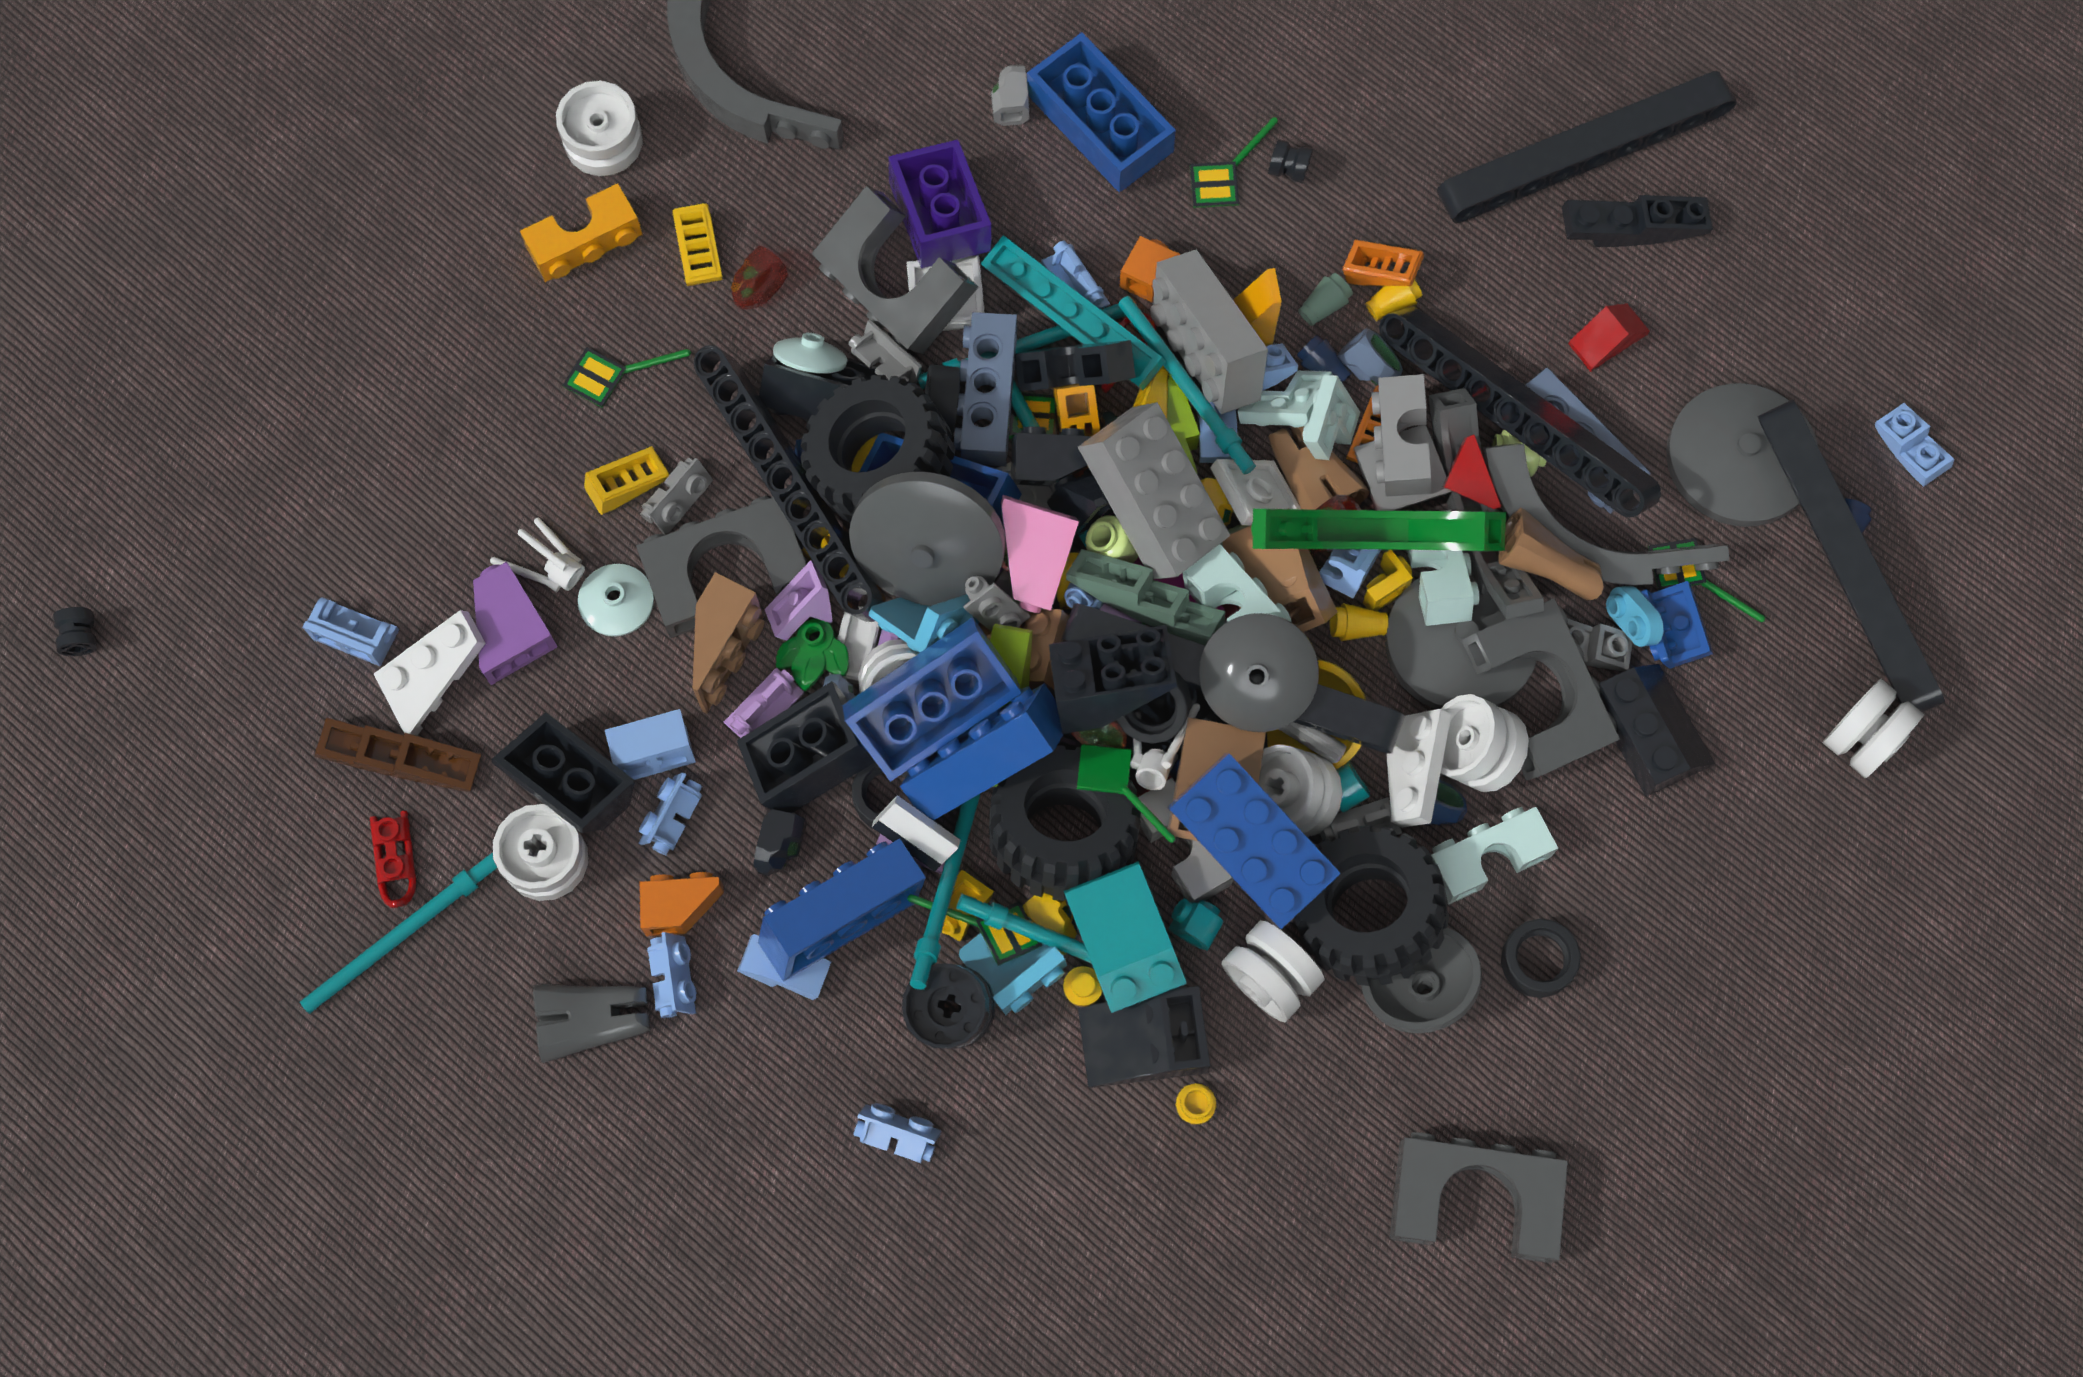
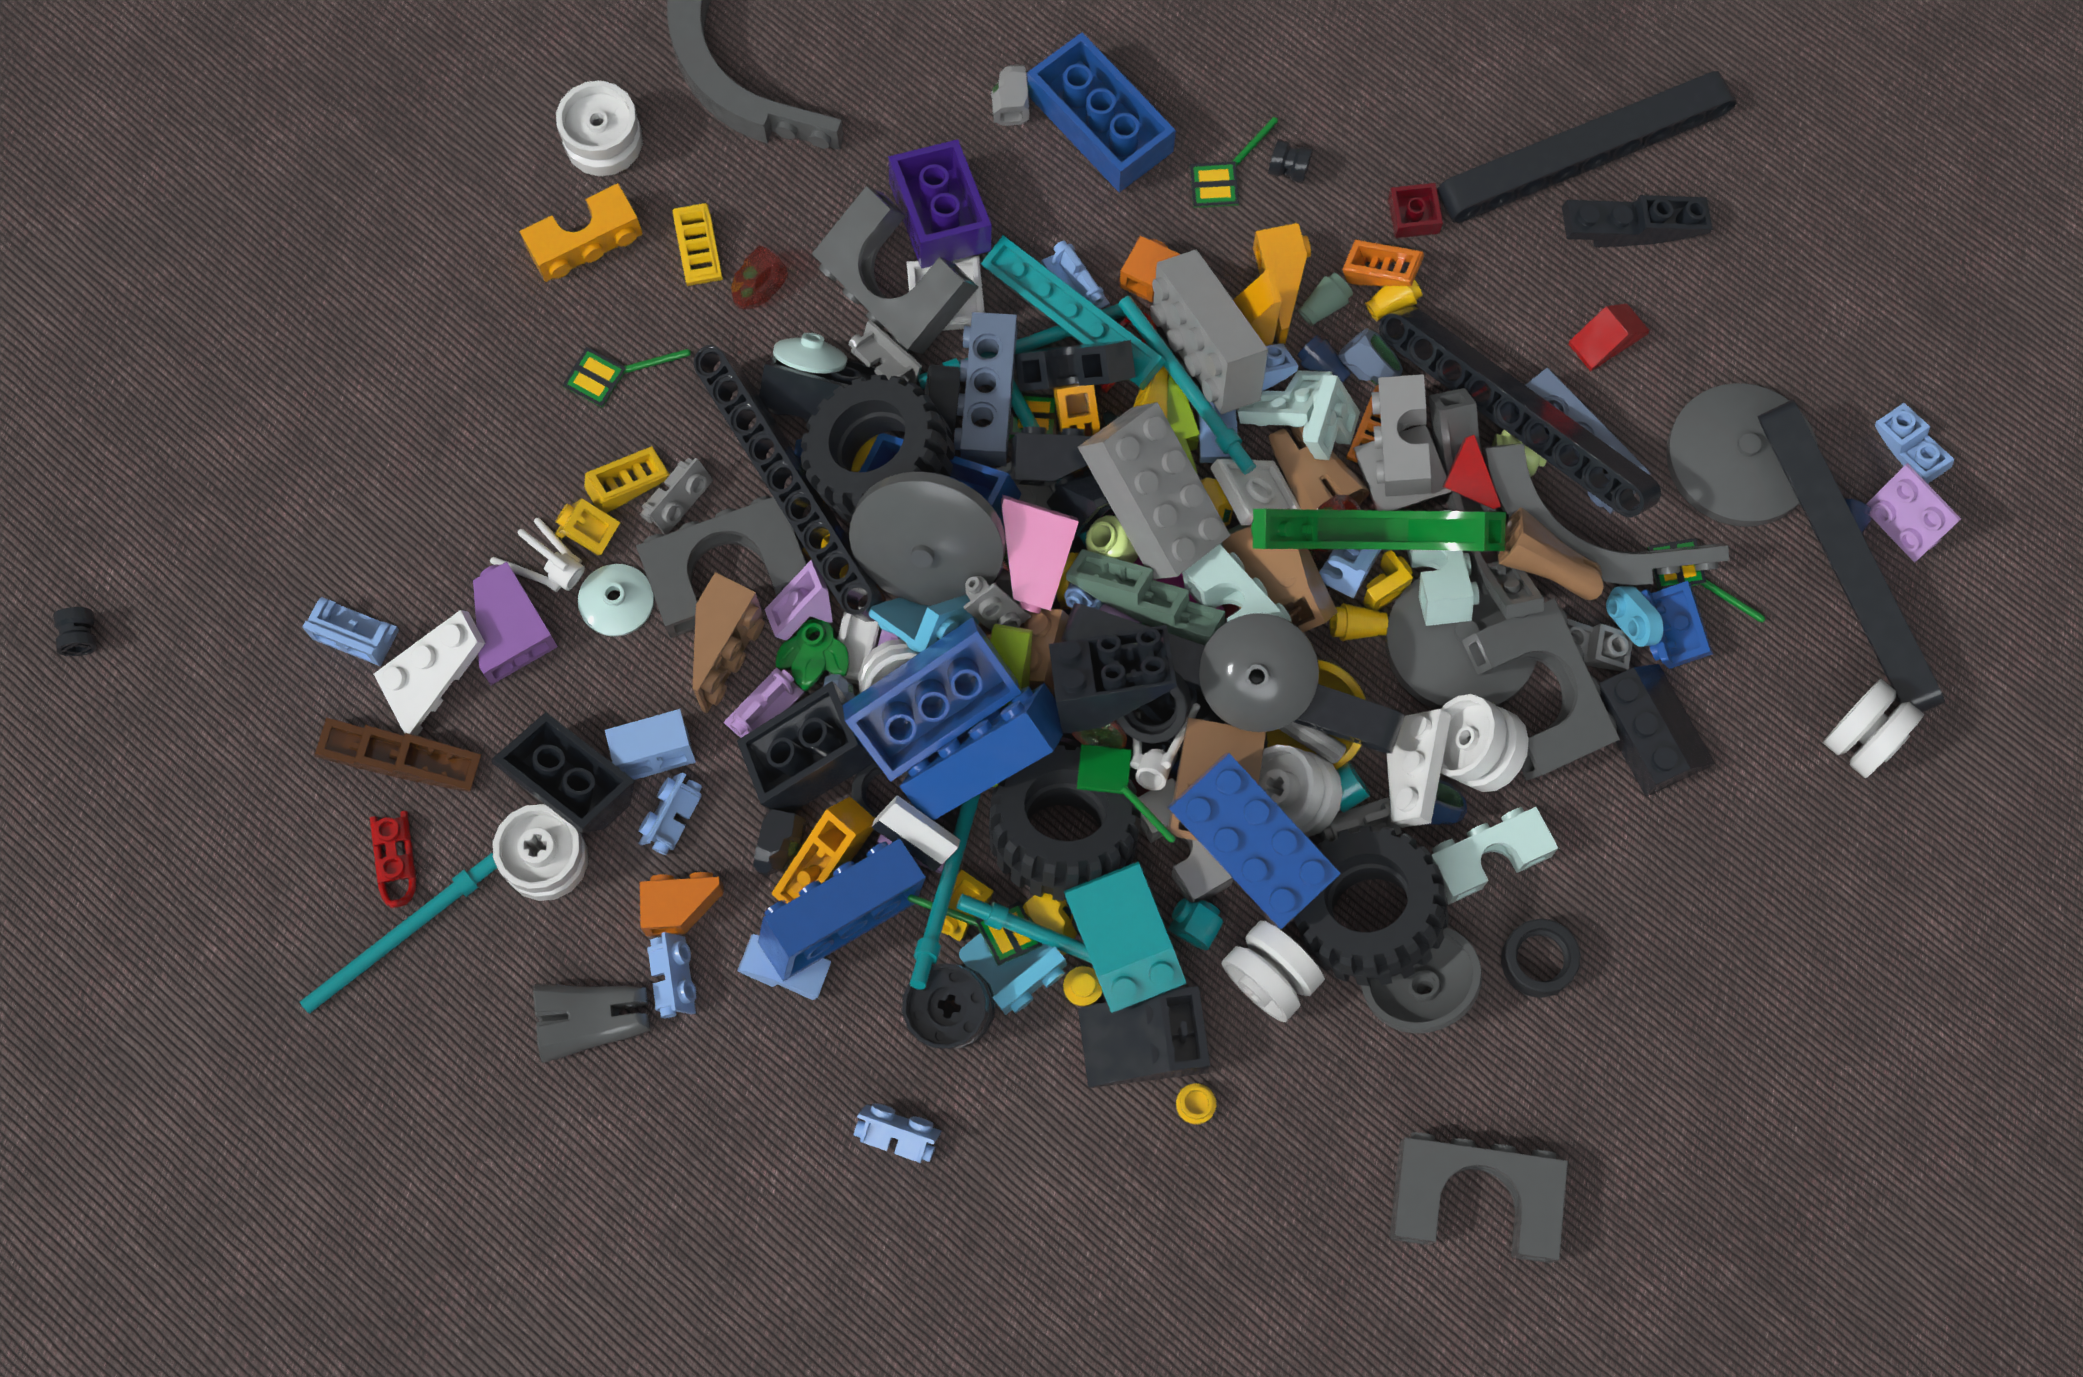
none -> yellow bracket [555,498,620,556]
none -> light orange slope [771,796,875,903]
none -> light orange slope [1253,223,1311,344]
none -> dark red piece [1388,183,1443,238]
none -> lavender hinge [1866,463,1961,563]

